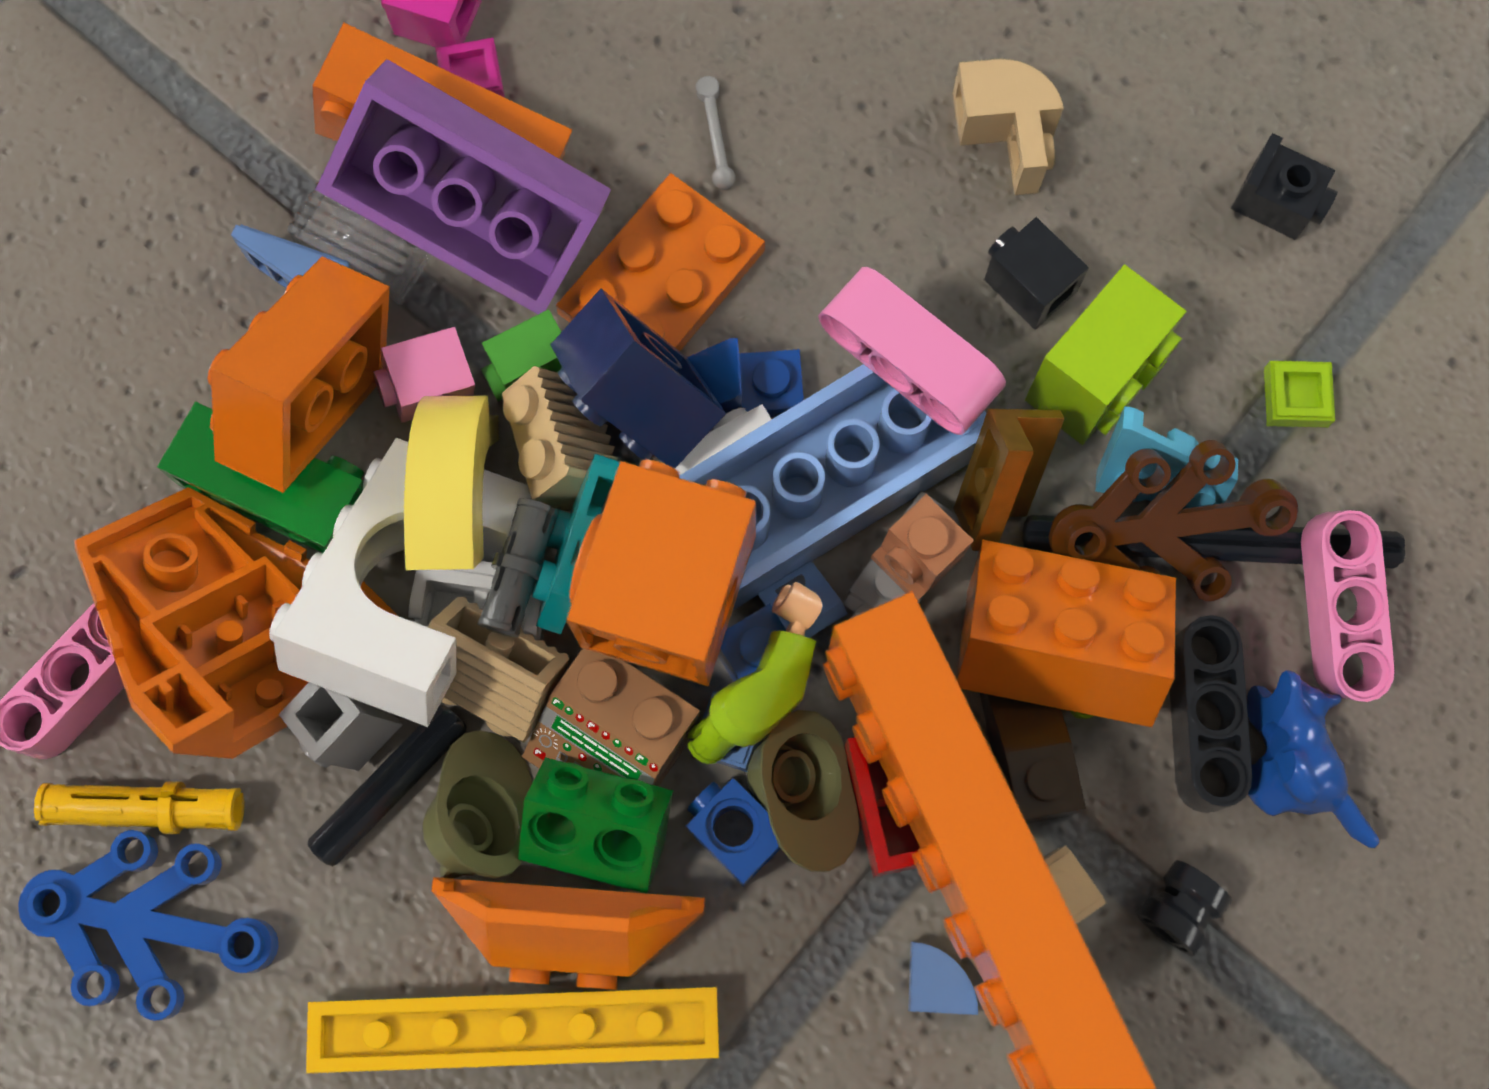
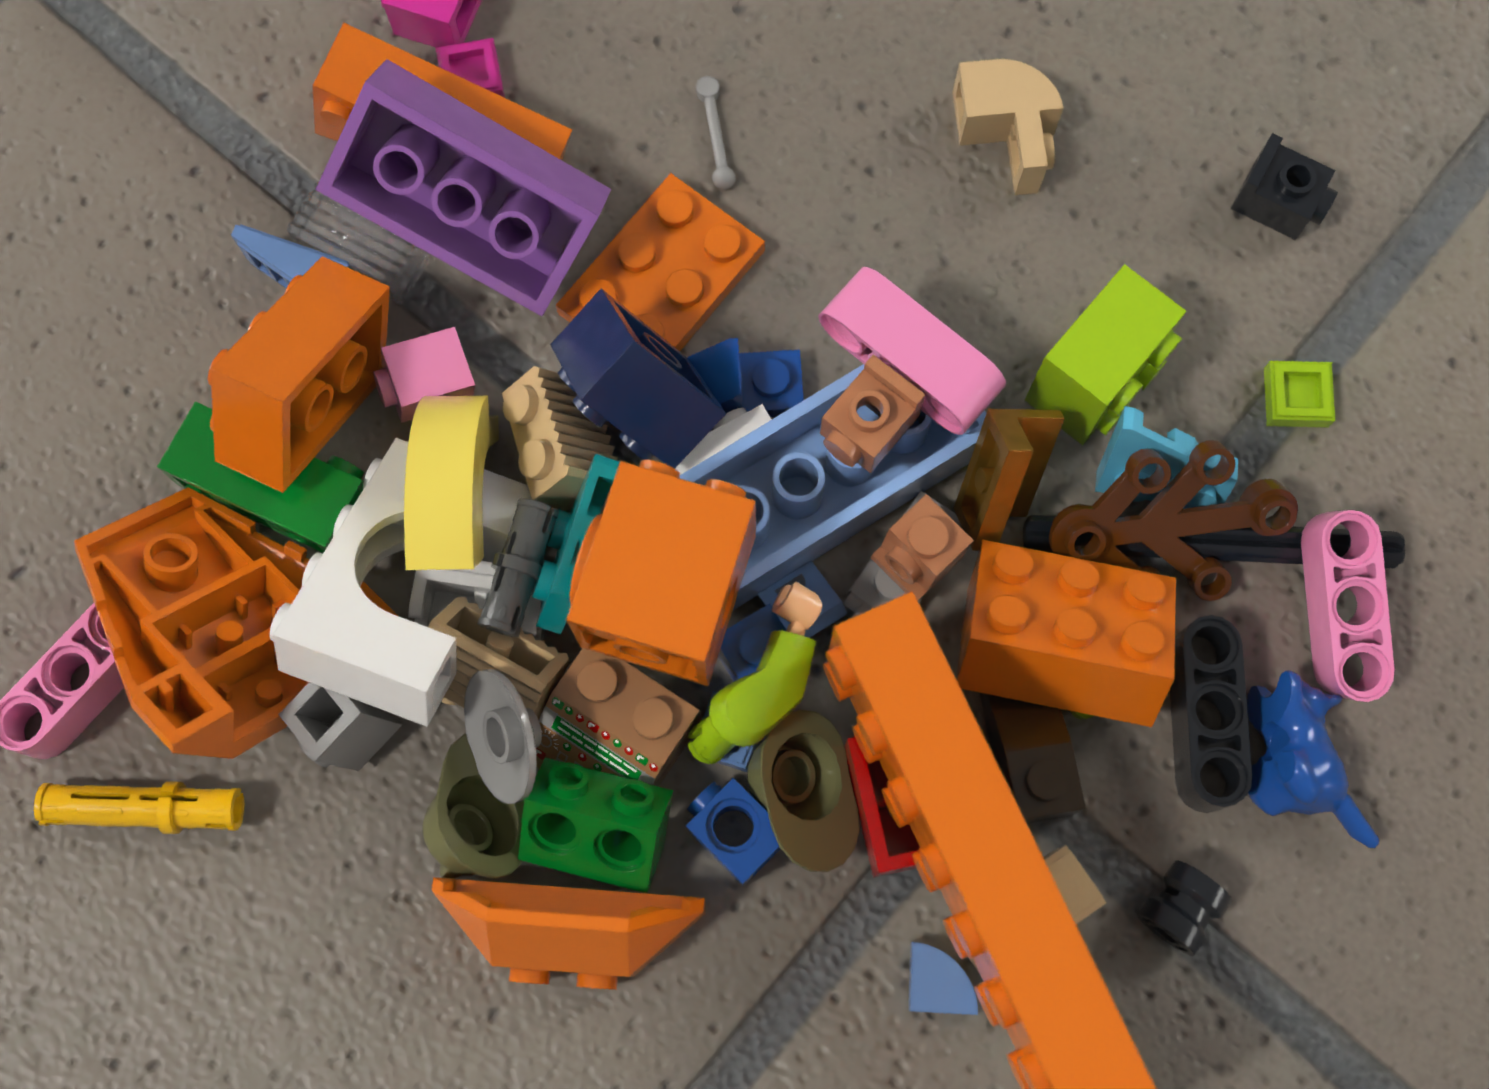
blue plant [18,830,279,1020] -> none
yellow plate [306,987,719,1073] -> none
black axle [307,705,467,866] -> none
bright green brick [480,309,562,402] -> none
black brick [984,217,1089,330] -> none
none -> light grey dish [464,669,542,804]
none -> nougat brick [820,355,925,473]

